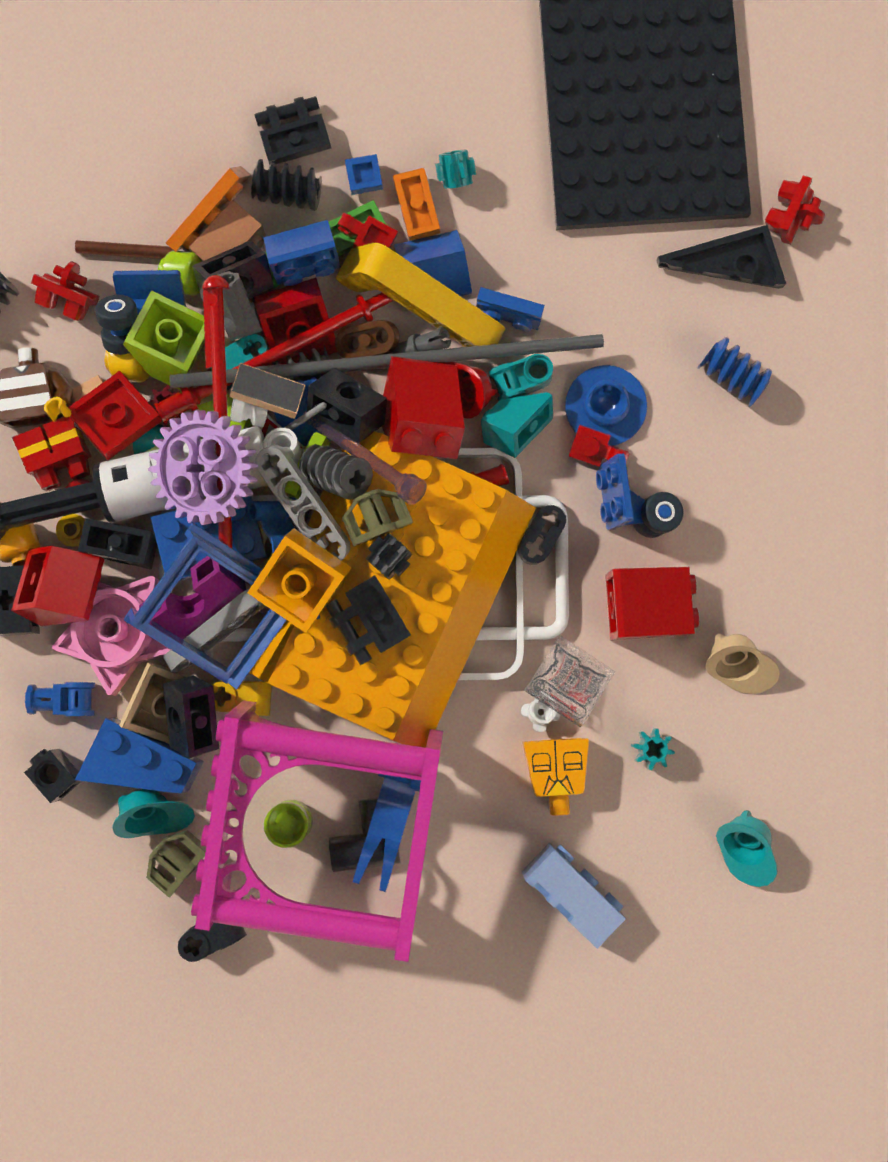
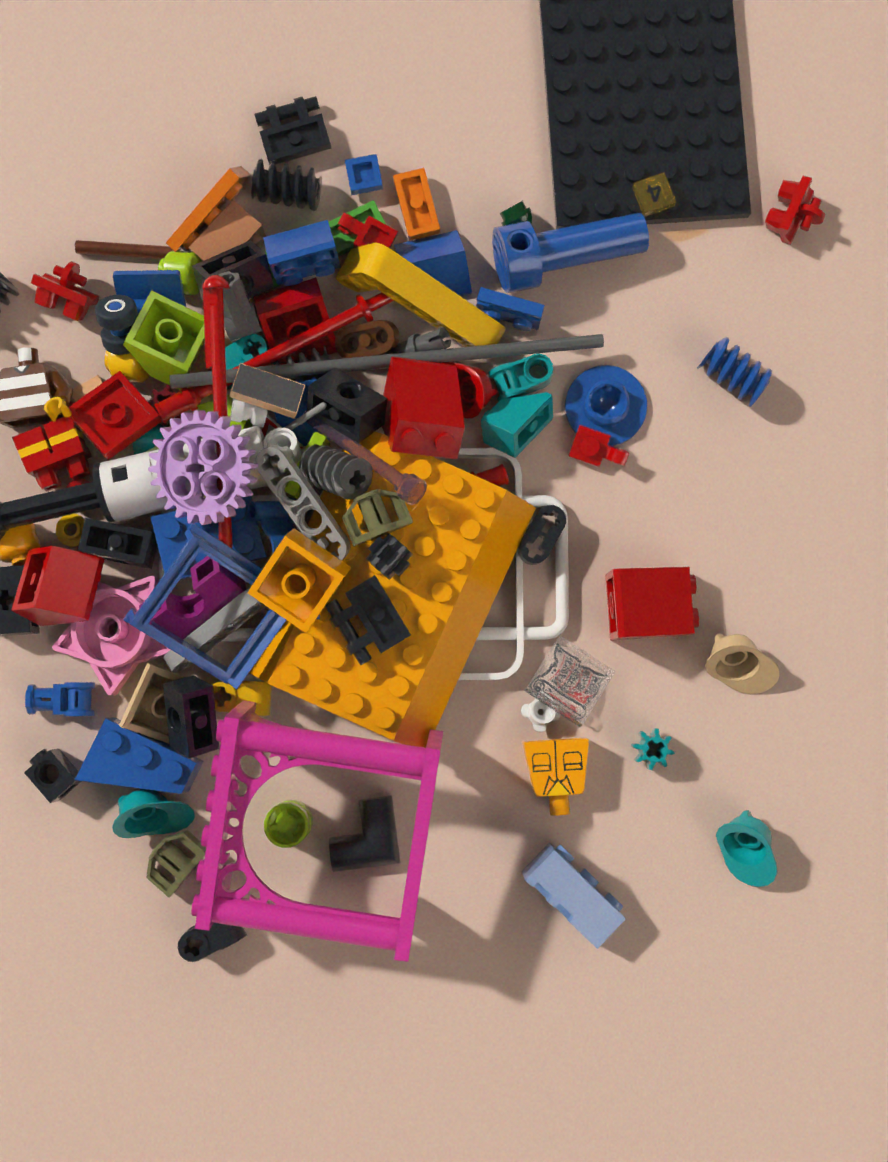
blue flag [353,774,421,892] -> none
teal gear [435,150,476,189] -> none
blue plate [596,453,684,538] -> none
black wing [656,225,786,289] -> none
none -> blue piece [492,213,649,293]
none -> dark green plate [500,200,532,226]
none -> clear yellow tile [632,172,676,217]

